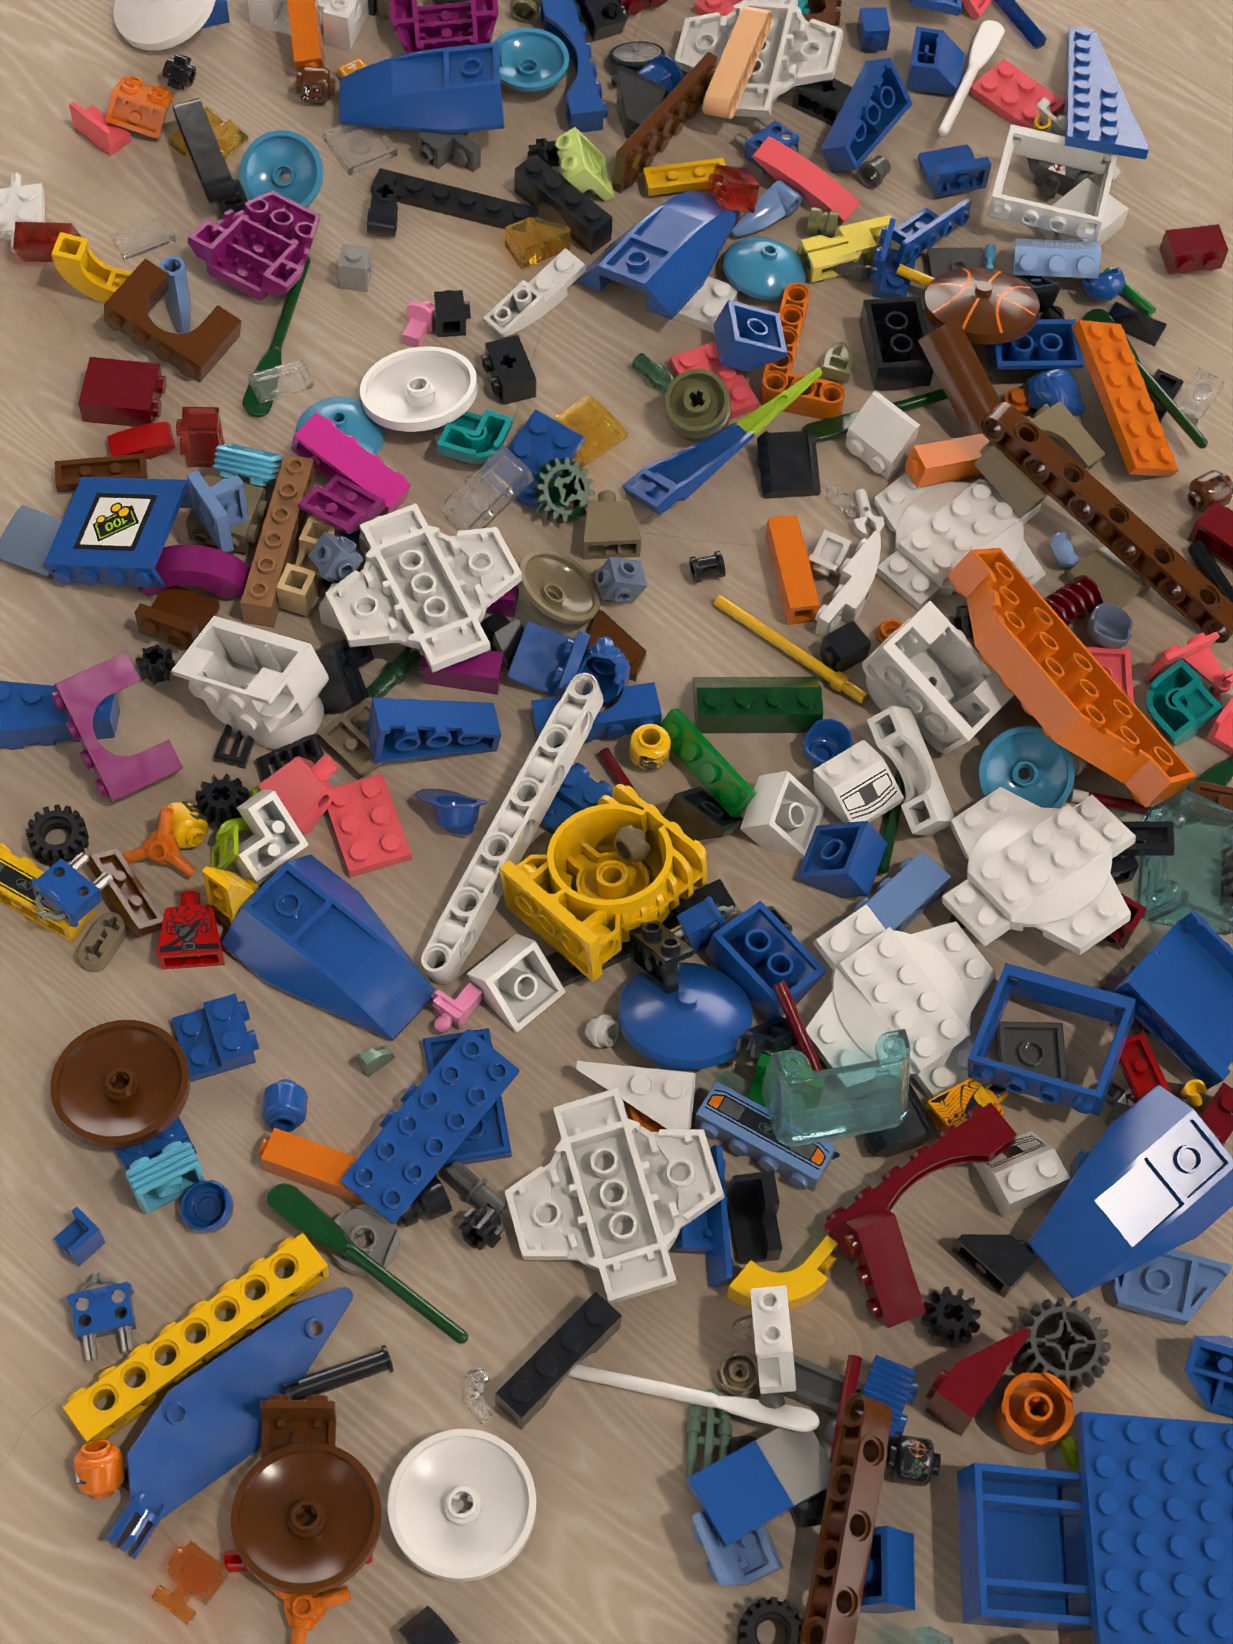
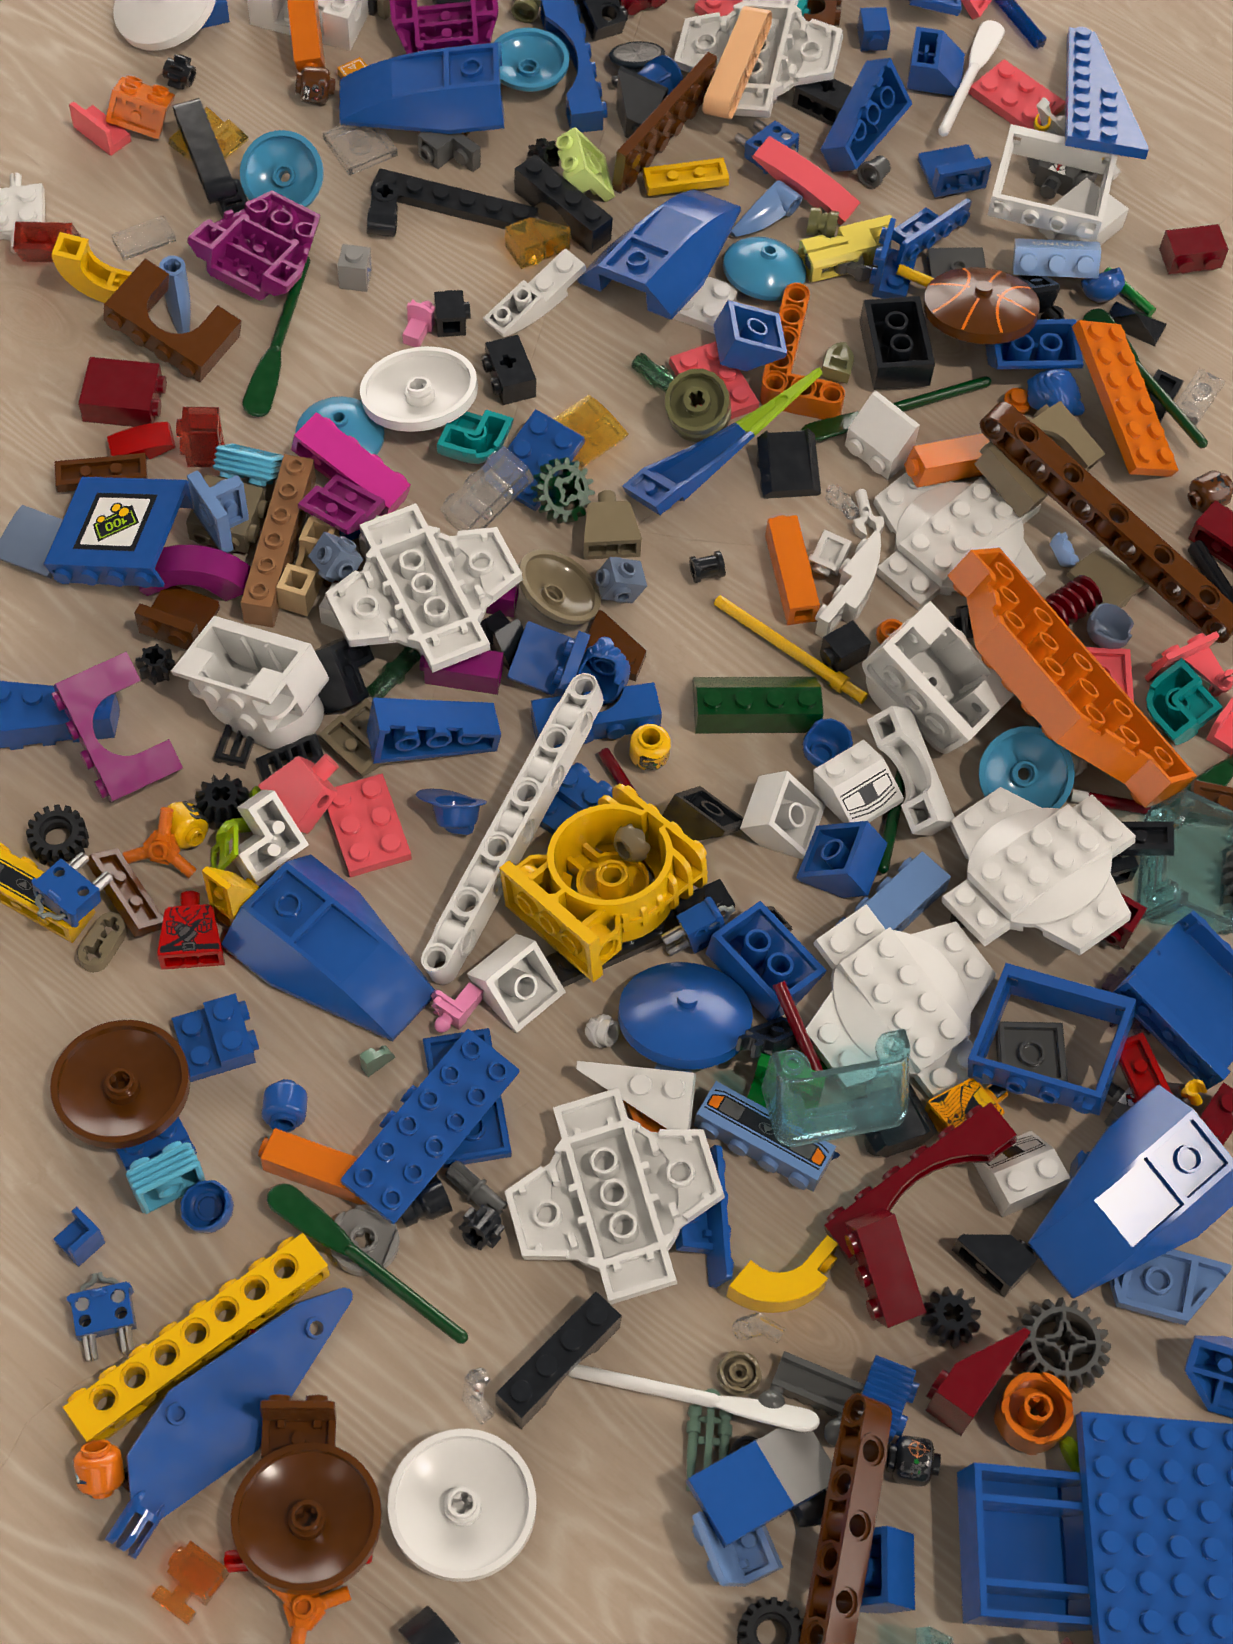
clear tile [248,359,315,403] -> none
black pin [282,1344,394,1400] -> none
black bracket [629,920,693,994] -> none
green plate [659,709,756,817] -> none
clear red brick [708,165,760,213] -> none
black panel [727,1170,783,1265] -> none
white panel [750,1285,797,1394] -> none
dark red bar [829,1355,862,1463] -> none
reddish brown brick [918,320,1001,436] -> none
dark azure piece [985,243,996,271] -> none

